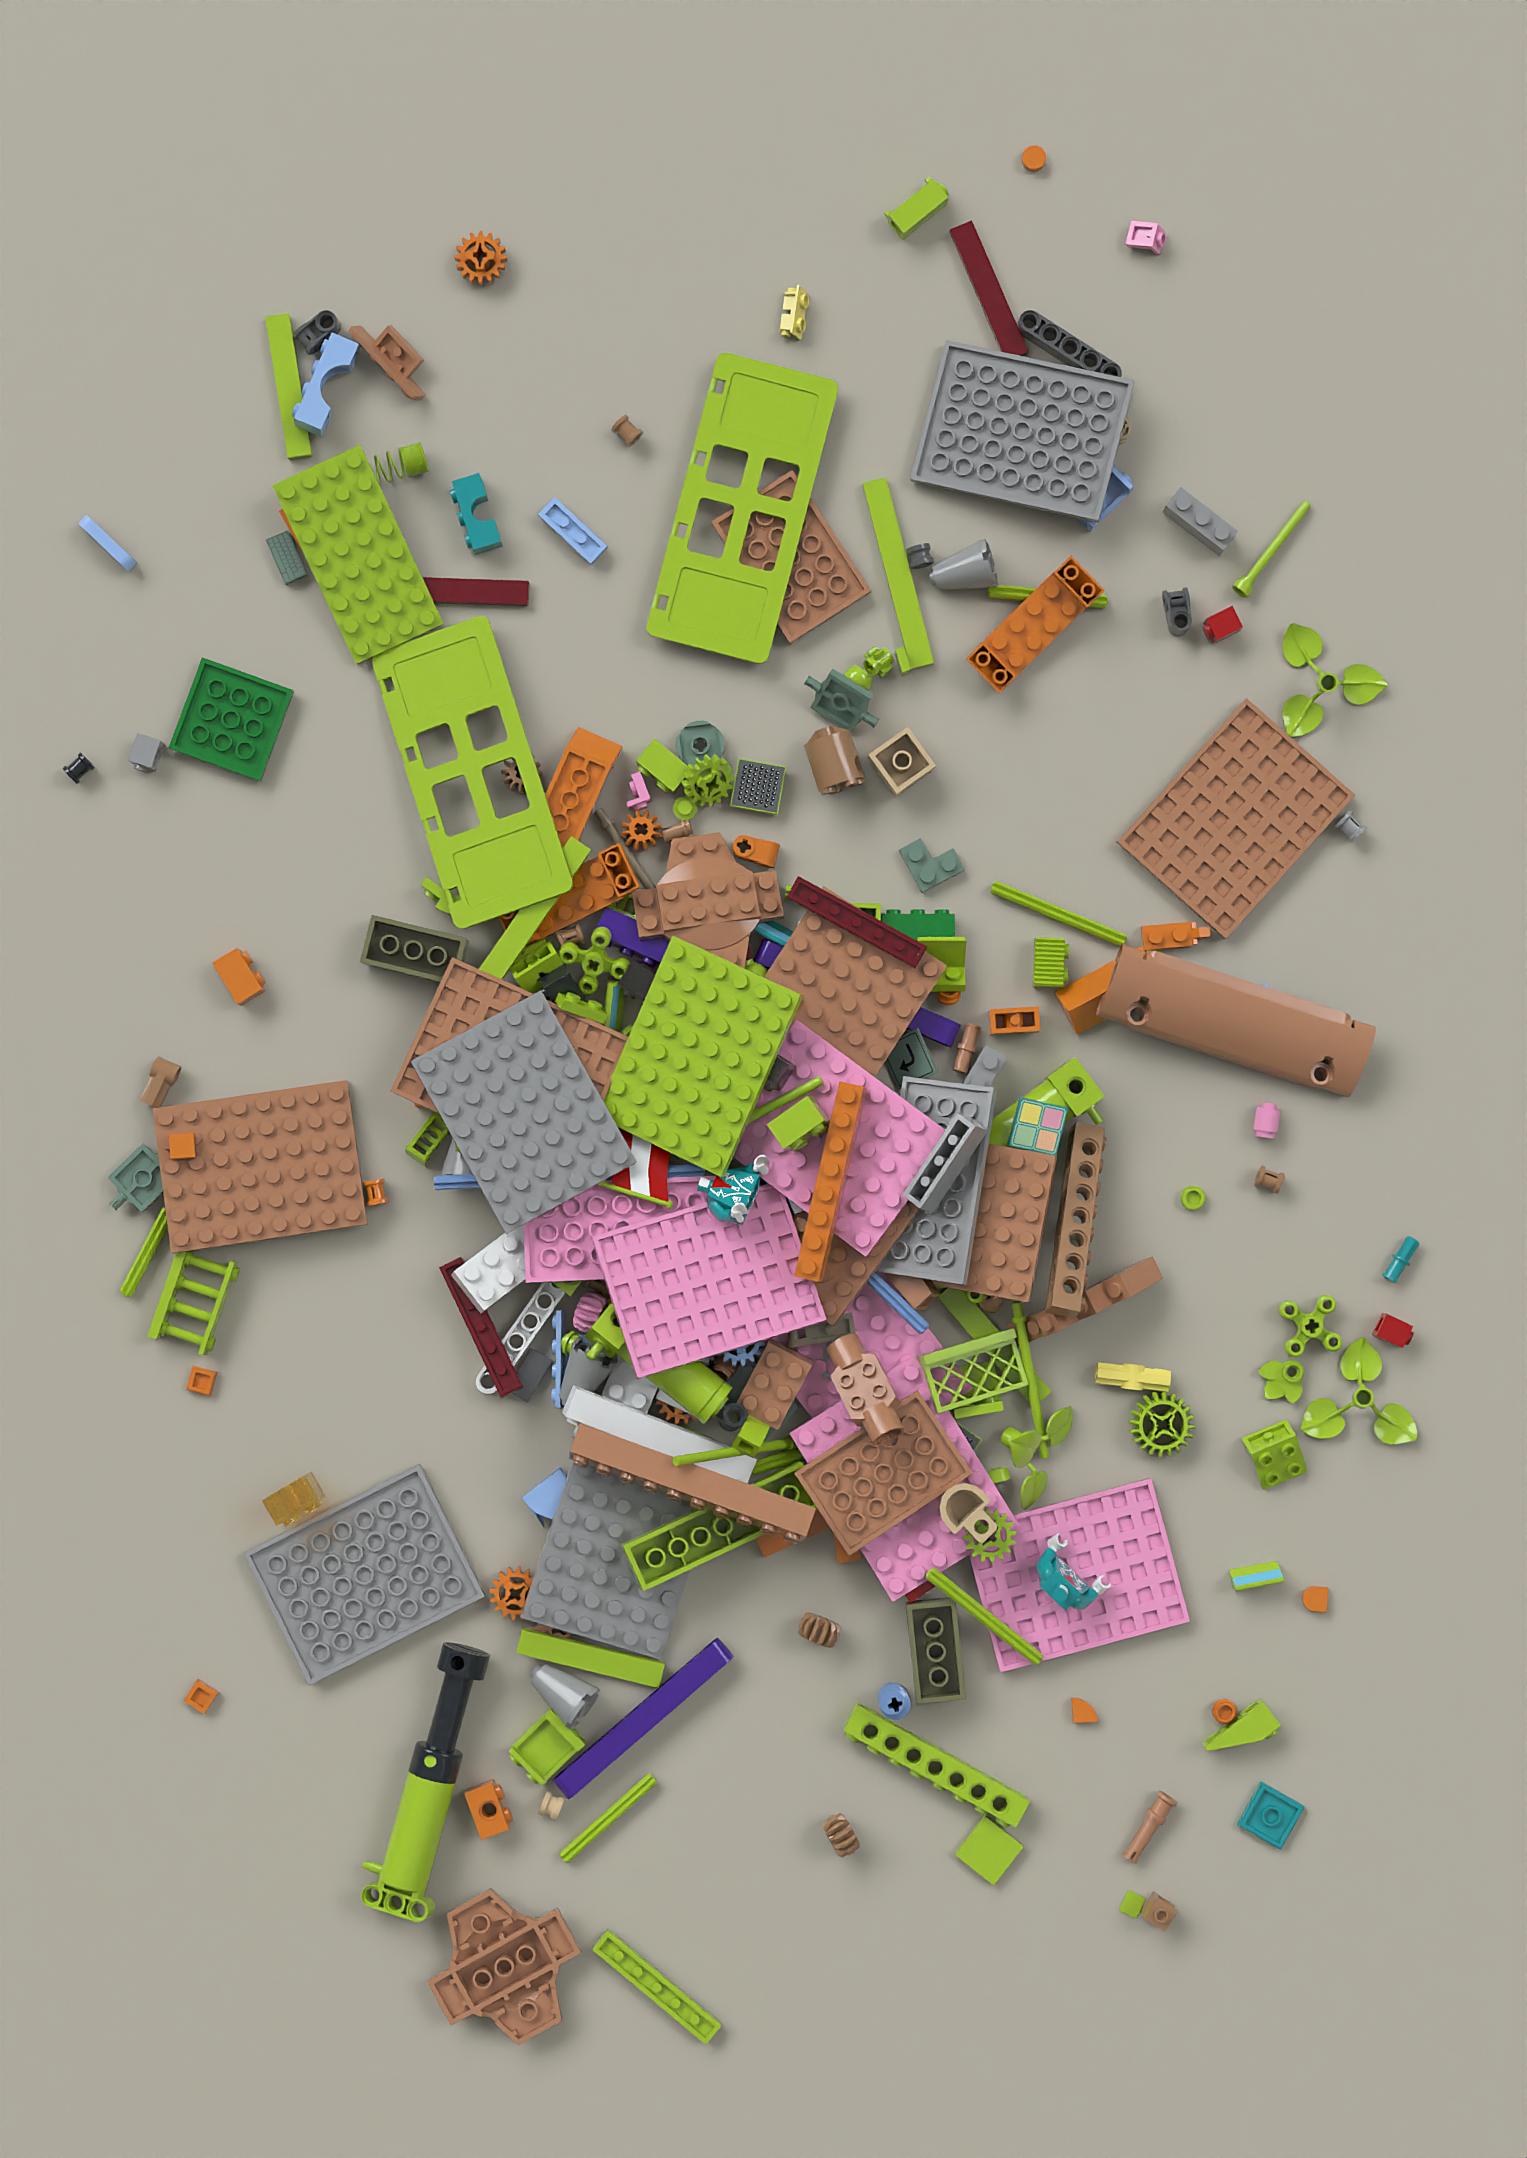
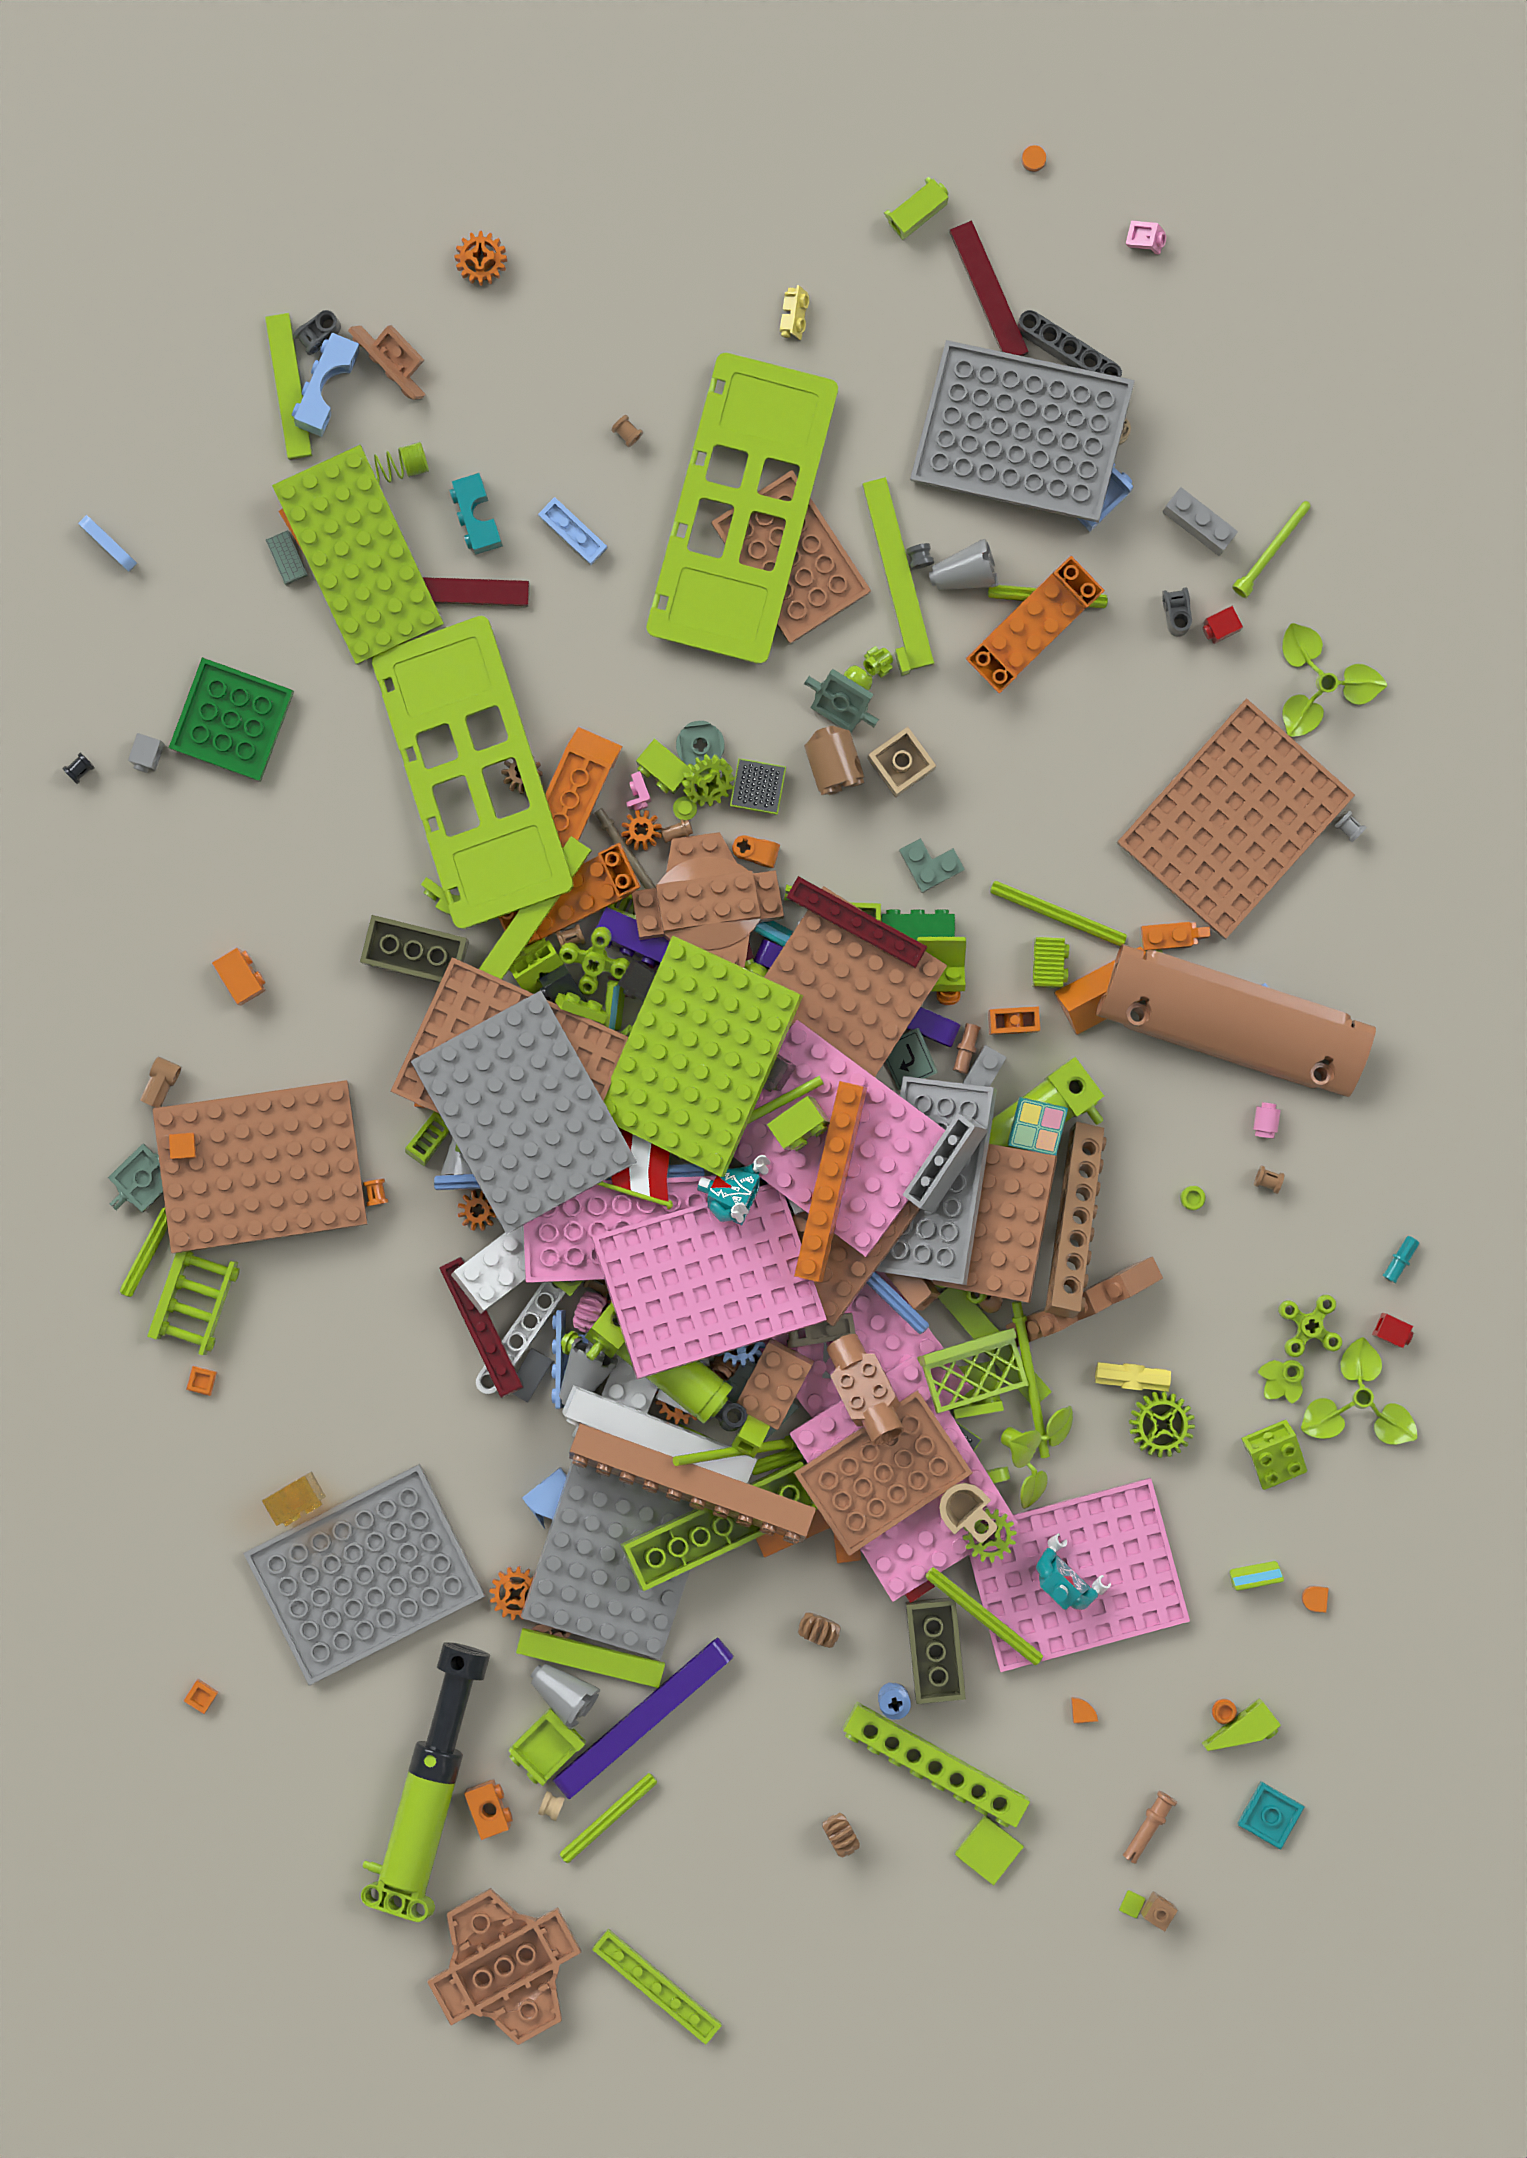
none -> orange gear [458,1190,497,1231]

